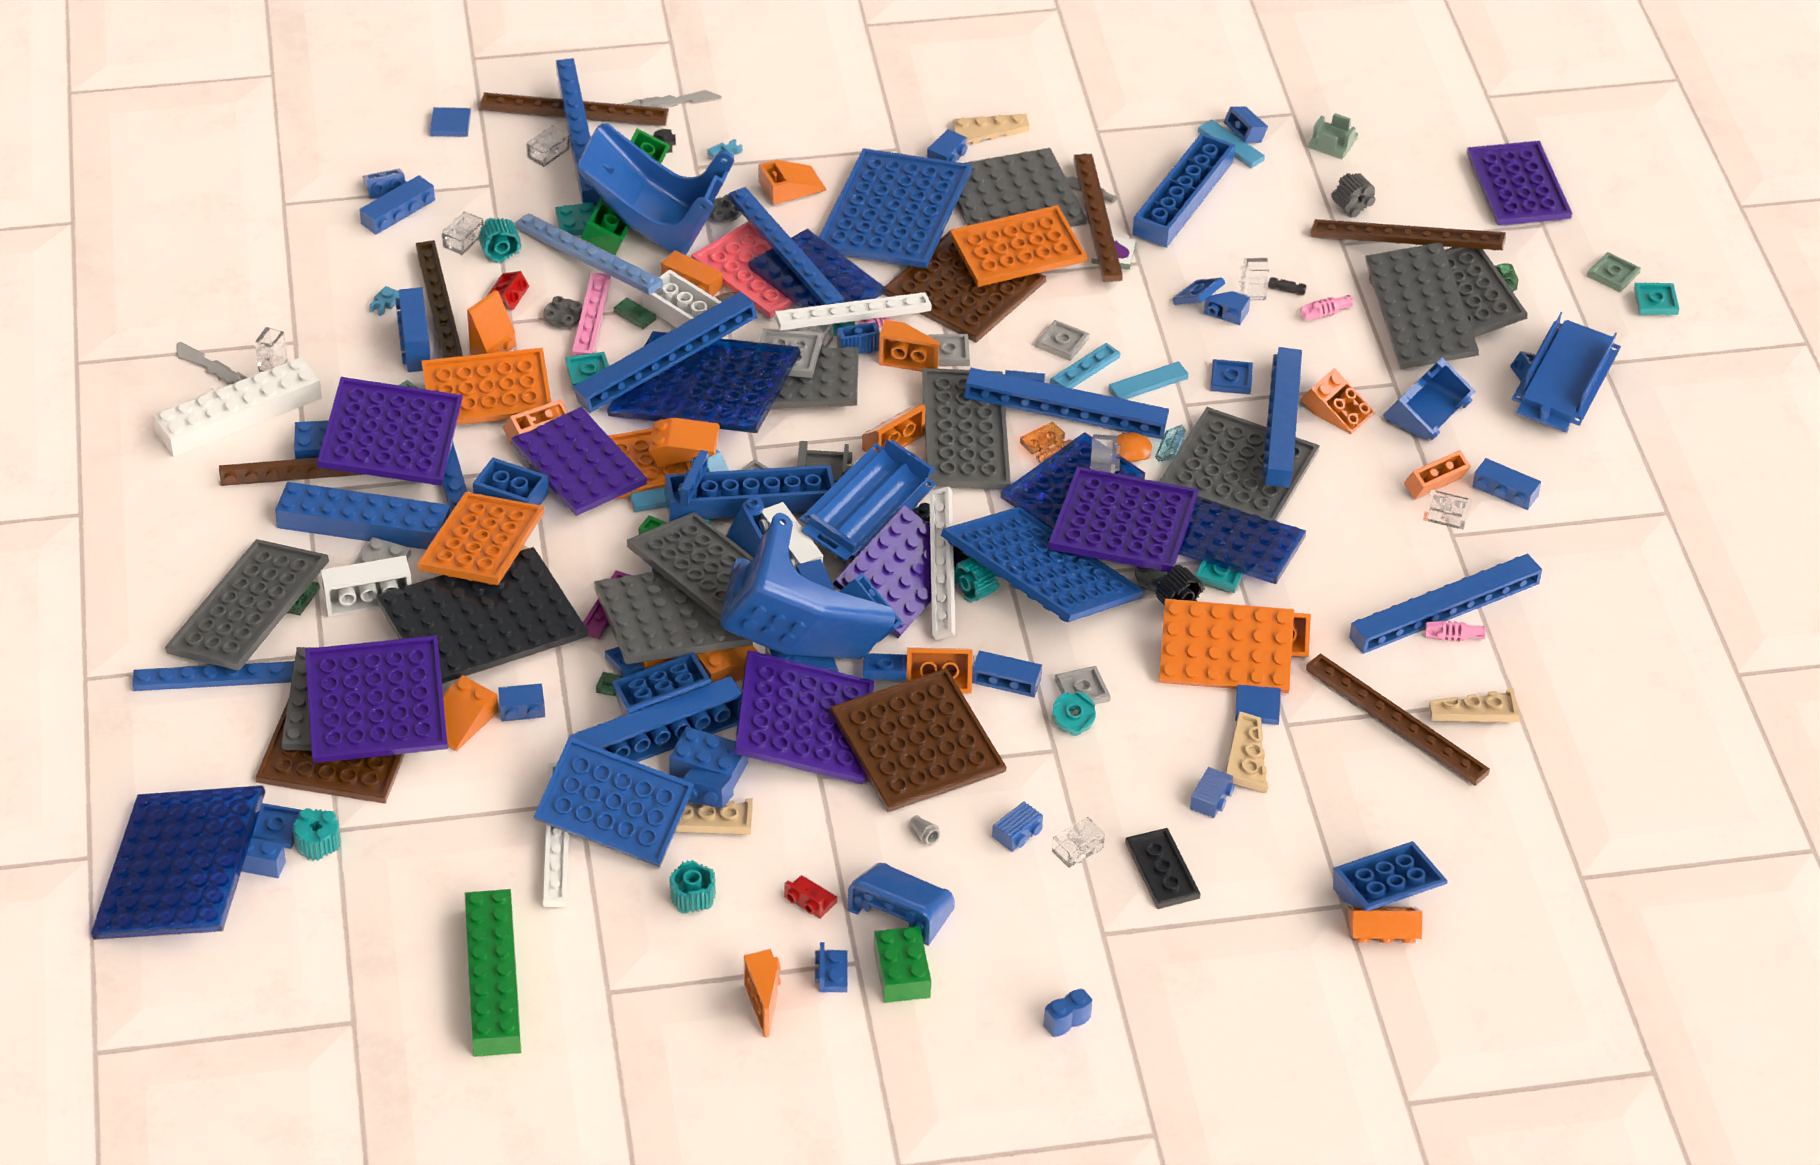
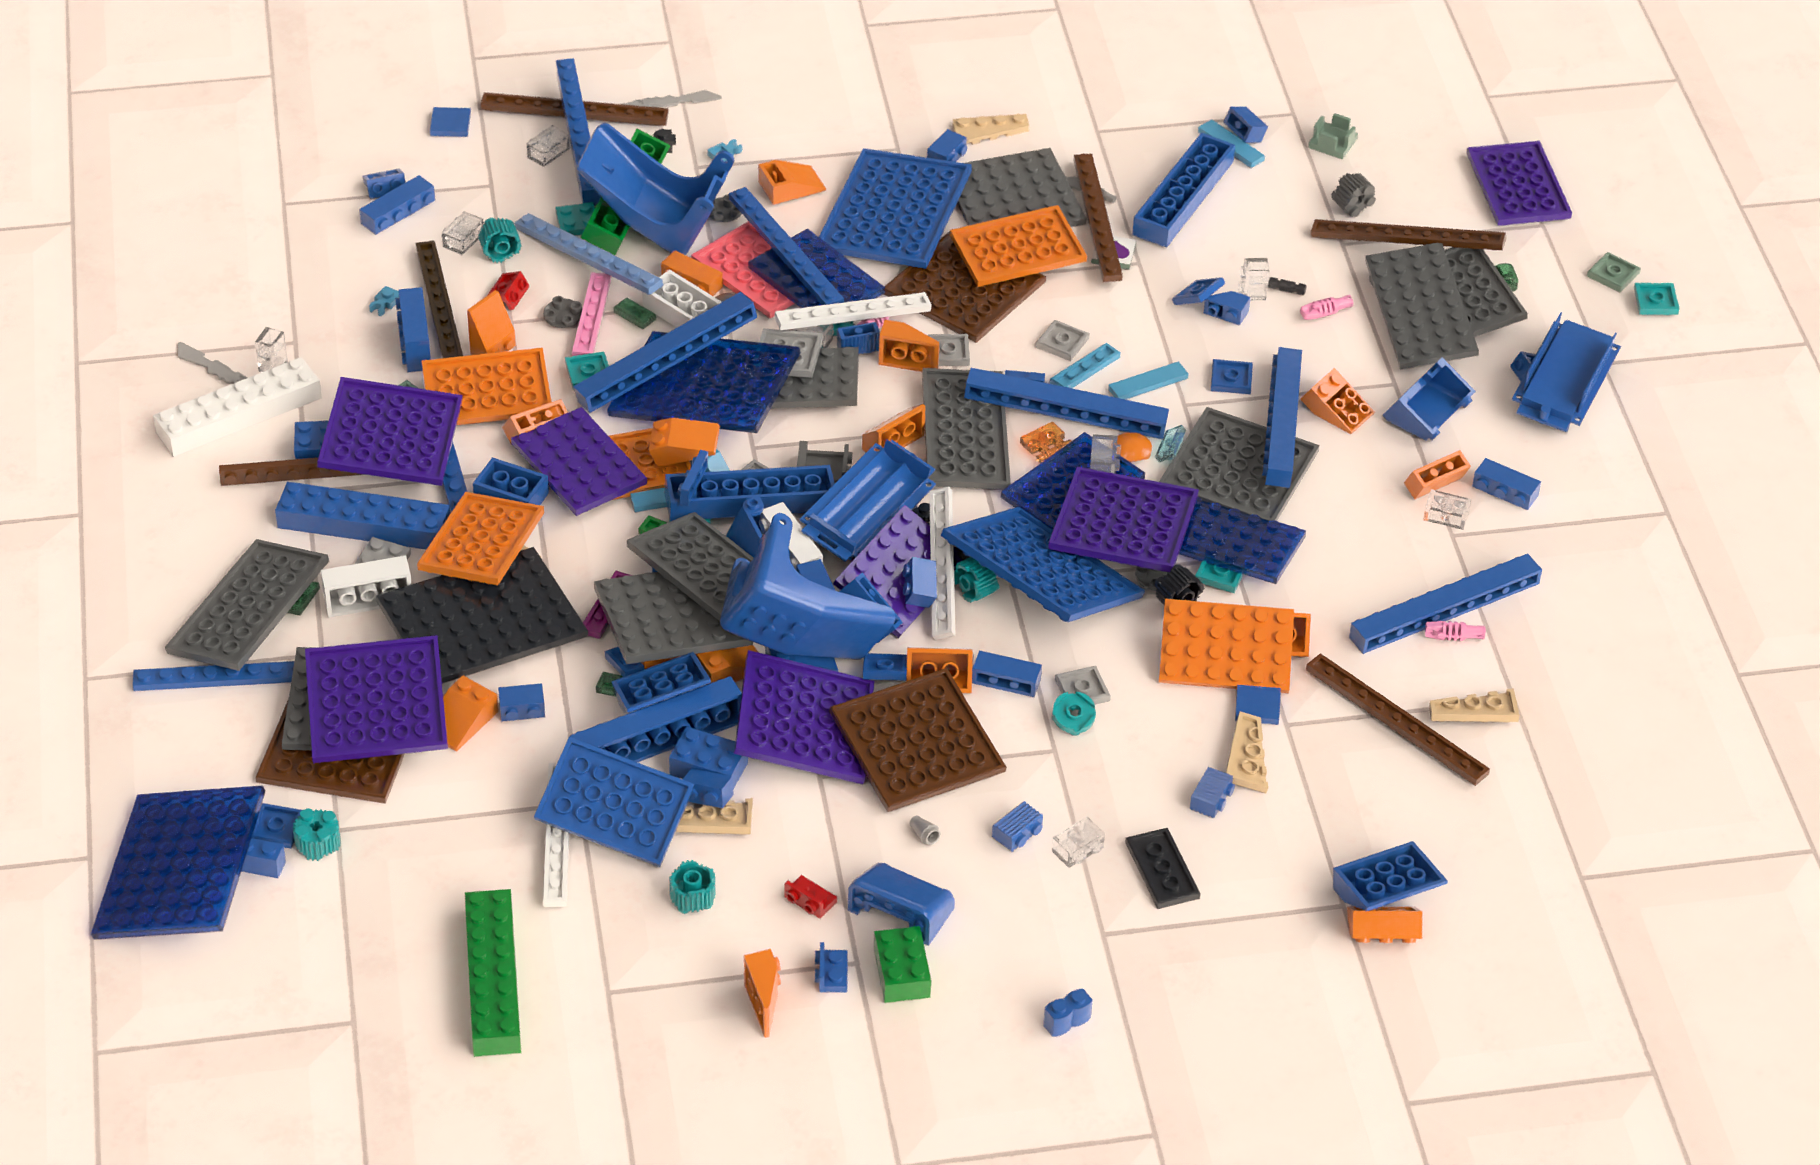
none -> brick [902,557,937,608]

